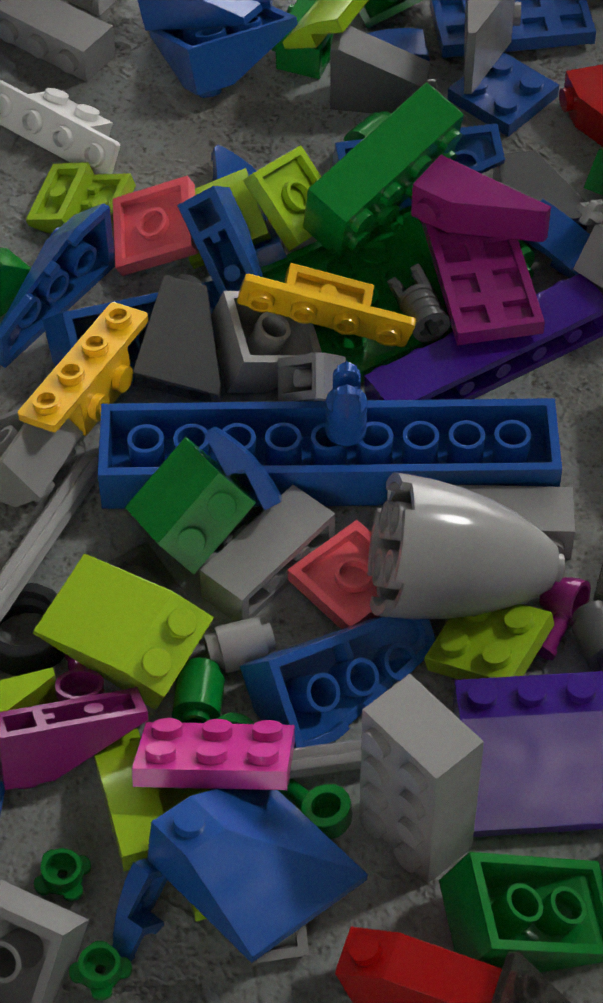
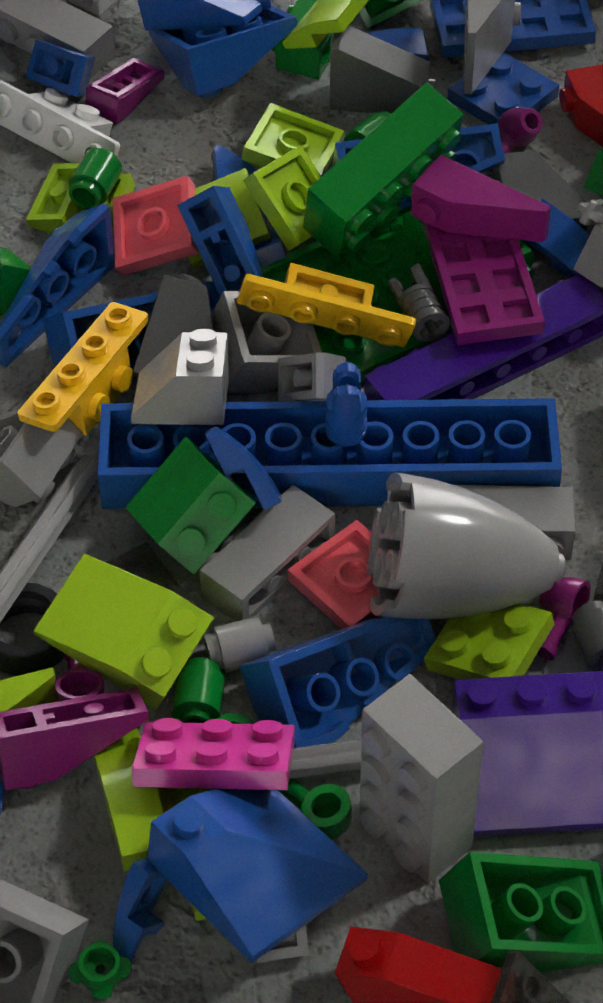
green plate [34,848,91,902] -> none
none -> blue slope [26,39,95,96]
none -> green brick [69,148,122,209]
none -> magenta slope [86,58,165,125]
none -> light grey slope [131,329,229,425]
none -> lime plate [241,103,345,177]
none -> magenta bar [489,107,543,173]

